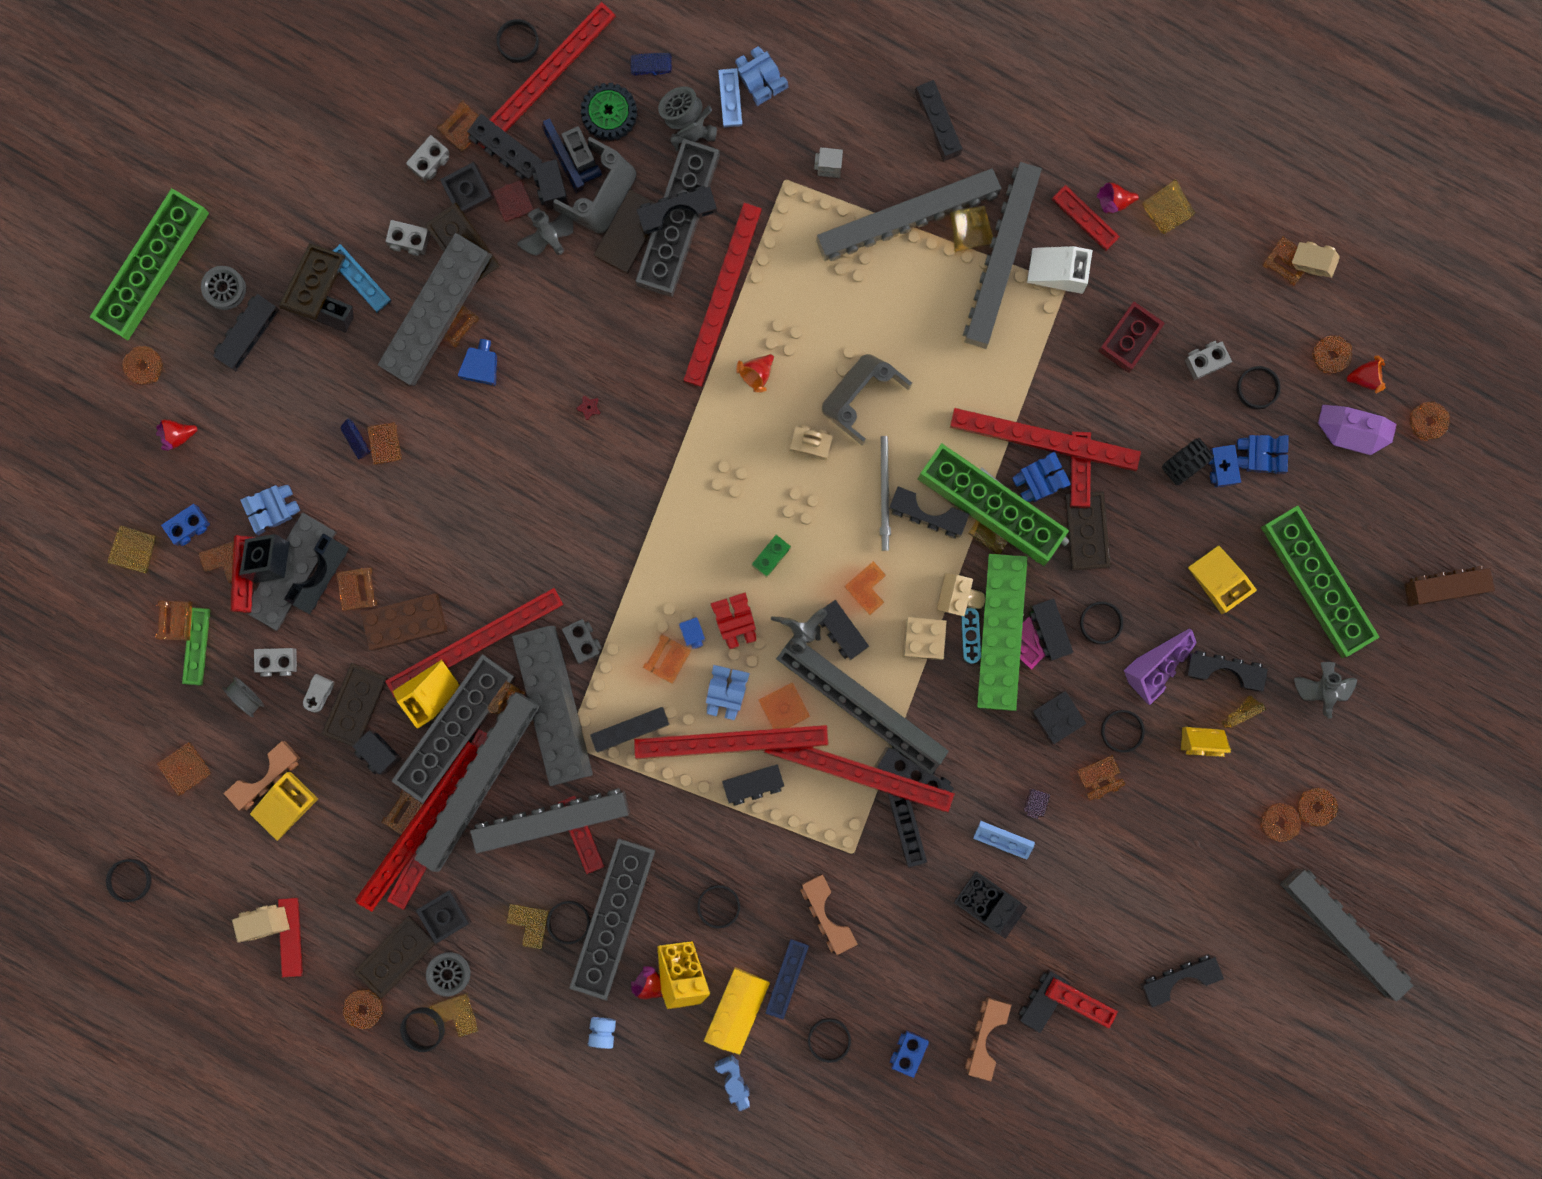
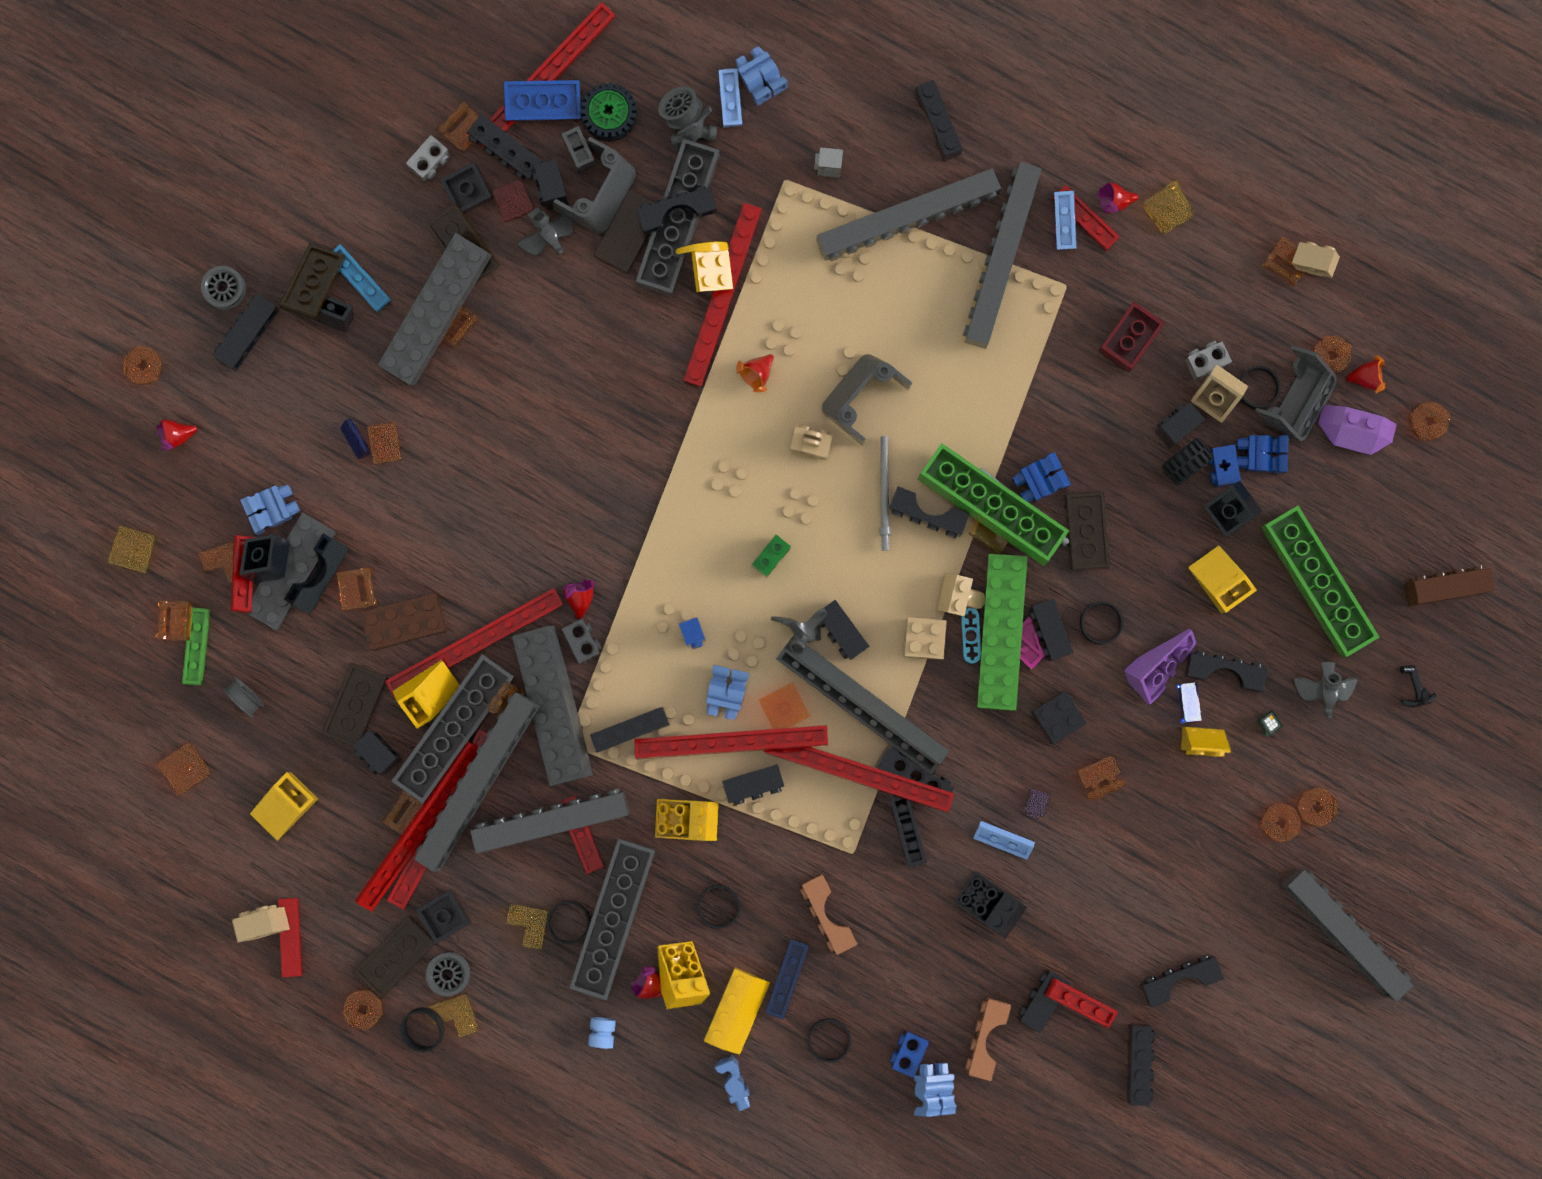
bright green brick [90,188,209,341] -> none
black tyre [106,859,152,902] -> none
blue brick [161,504,210,546] -> none
nougat arch [224,741,301,811] -> none
light grey brick [254,648,297,677] -> none
light grey piece [303,674,334,713] -> none
light grey brick [385,220,430,256] -> none
blue torso [458,339,497,386] -> none
black tyre [496,19,539,63] -> none
dark blue piece [542,118,602,193] -> none
dark red plate [576,396,601,420] -> none
clear blue slope [631,53,672,76] -> none
clear orange plate [643,634,691,684] -> none
red hips [710,592,756,649] -> none
clear orange plate [844,561,886,616] -> none
clear yellow plate [950,206,993,253] -> none
red plate [950,408,1141,471] -> none
white slope [1027,246,1092,294] -> none
red tile [1070,432,1091,508] -> none
black tyre [1101,710,1145,752] -> none
clear yellow plate [1221,695,1266,728] -> none
none -> blue plate [503,80,581,121]
none -> red hat [563,579,595,619]
none -> yellow slope [655,799,719,841]
none -> piece [676,241,733,292]
none -> medium blue hips [914,1063,957,1117]
none -> light blue plate [1054,191,1077,250]
none -> black brick [1127,1024,1155,1106]
none -> black brick [1155,402,1205,449]
none -> clear blue slope [1177,682,1202,723]
none -> tan brick [1191,365,1248,423]
none -> black brick [1203,480,1262,537]
none -> dark grey windscreen [1255,345,1337,441]
none -> slope [1256,710,1283,737]
none -> black piece [1399,665,1437,707]

